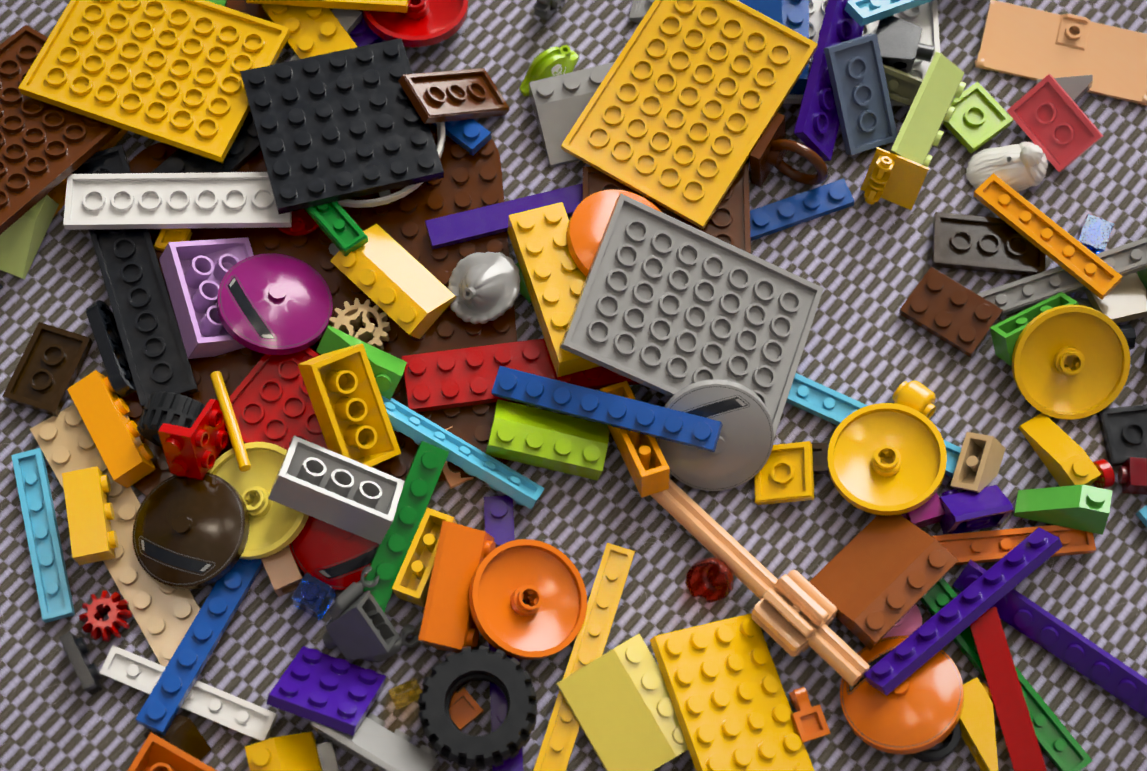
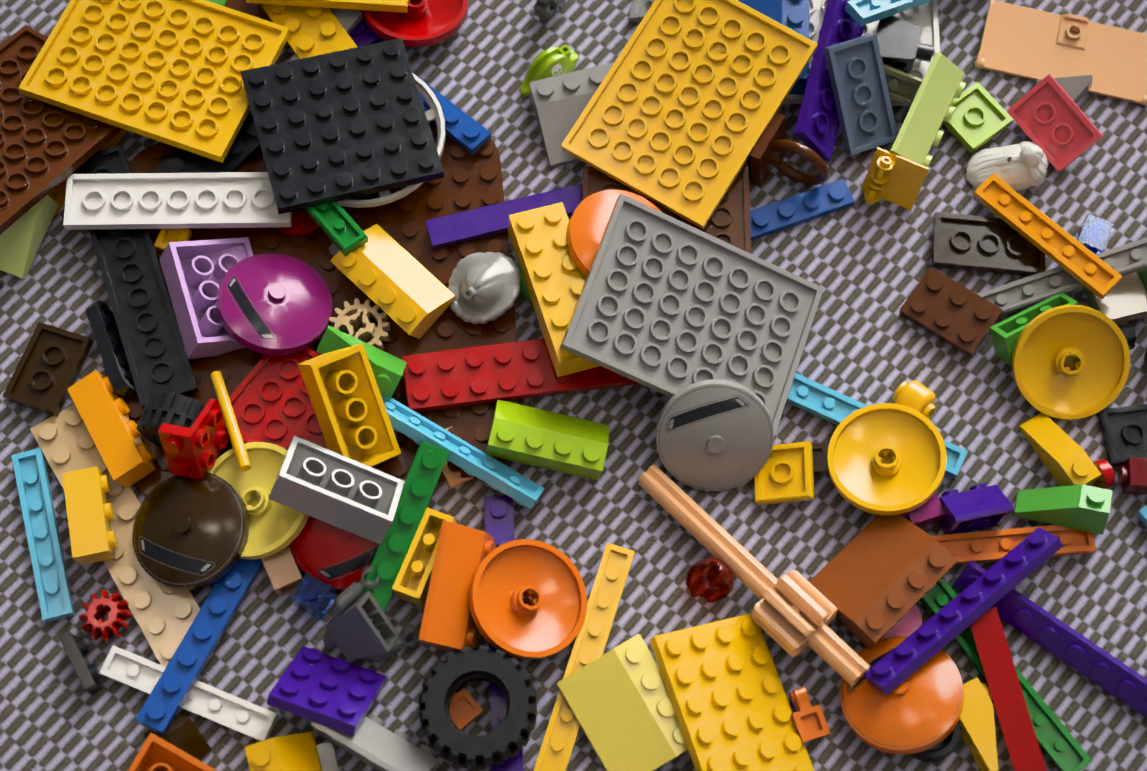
clear yellow tile [388,678,422,710] -> none
reddish brown tile [398,68,510,124] -> none
blue plate [491,366,723,453] -> none
light orange brick [600,381,670,498] -> none
tan slope [950,432,1006,493] -> none

